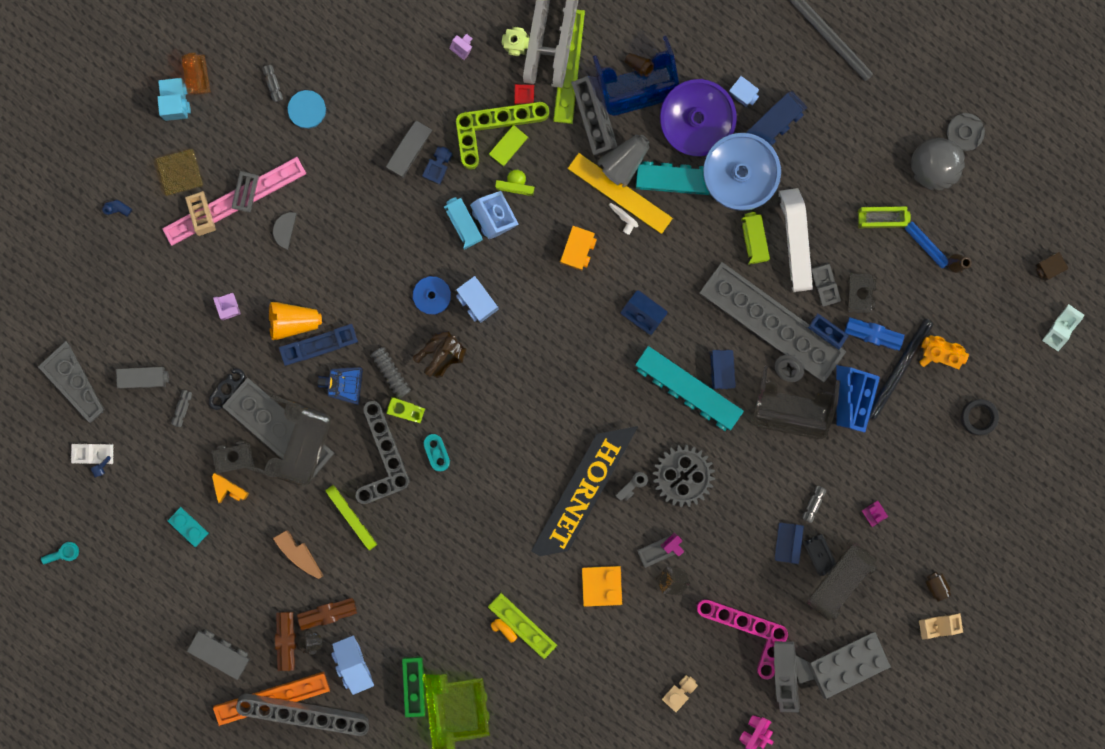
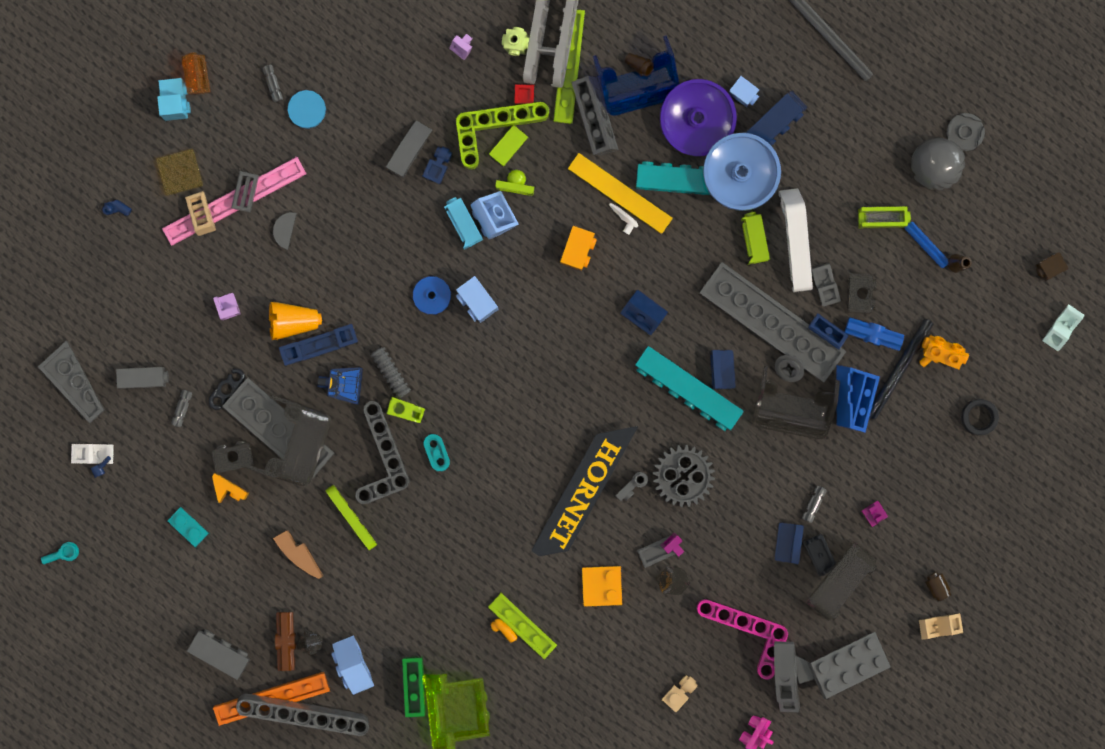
reddish brown piece [297,598,357,630] -> none
dark brown piece [413,330,466,378] -> none
dark grey cone [598,134,650,187] -> none

